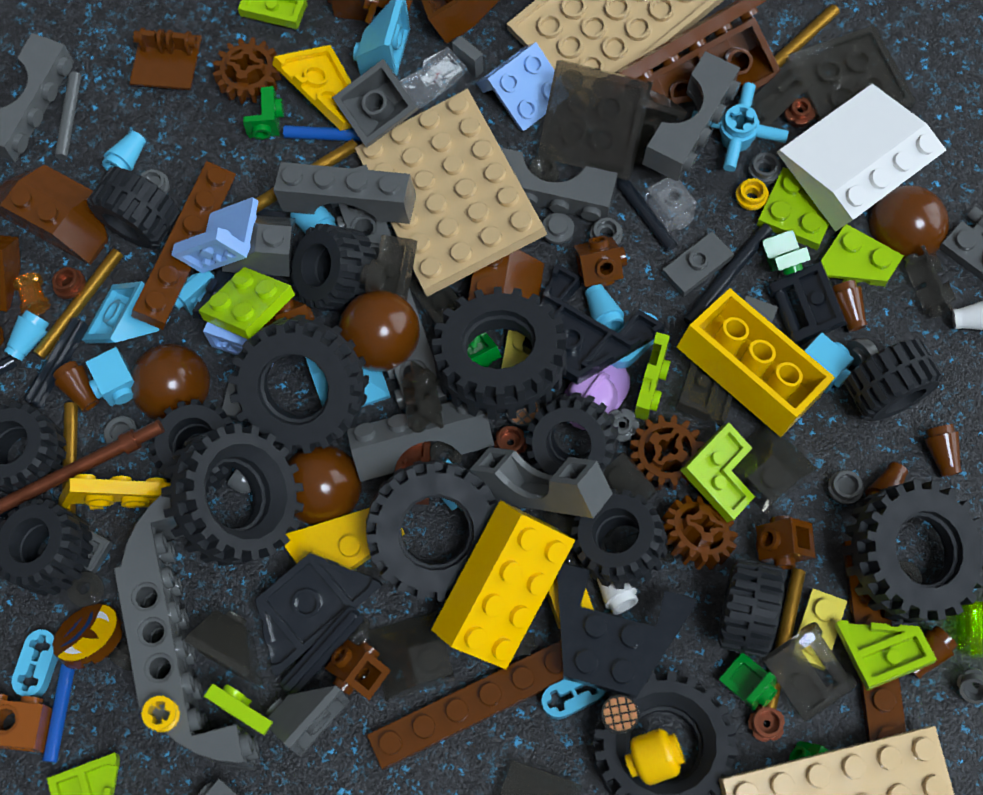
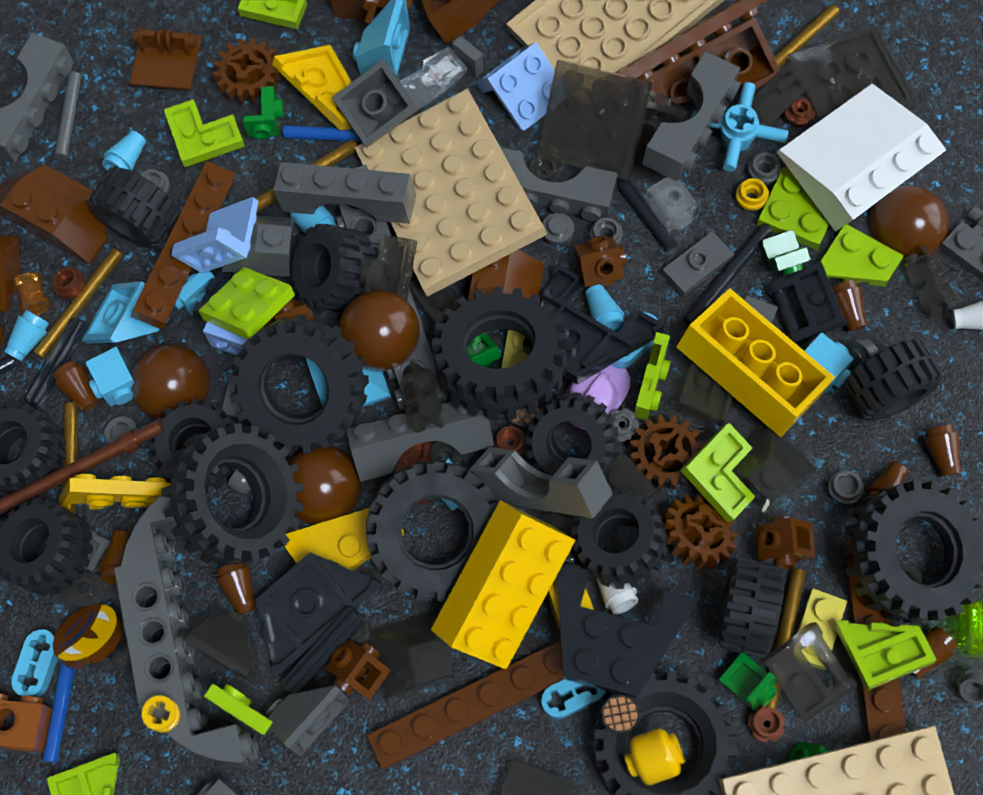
none -> reddish brown cone [98,531,131,586]
none -> lime plate [164,99,245,167]
none -> reddish brown cone [216,563,257,616]

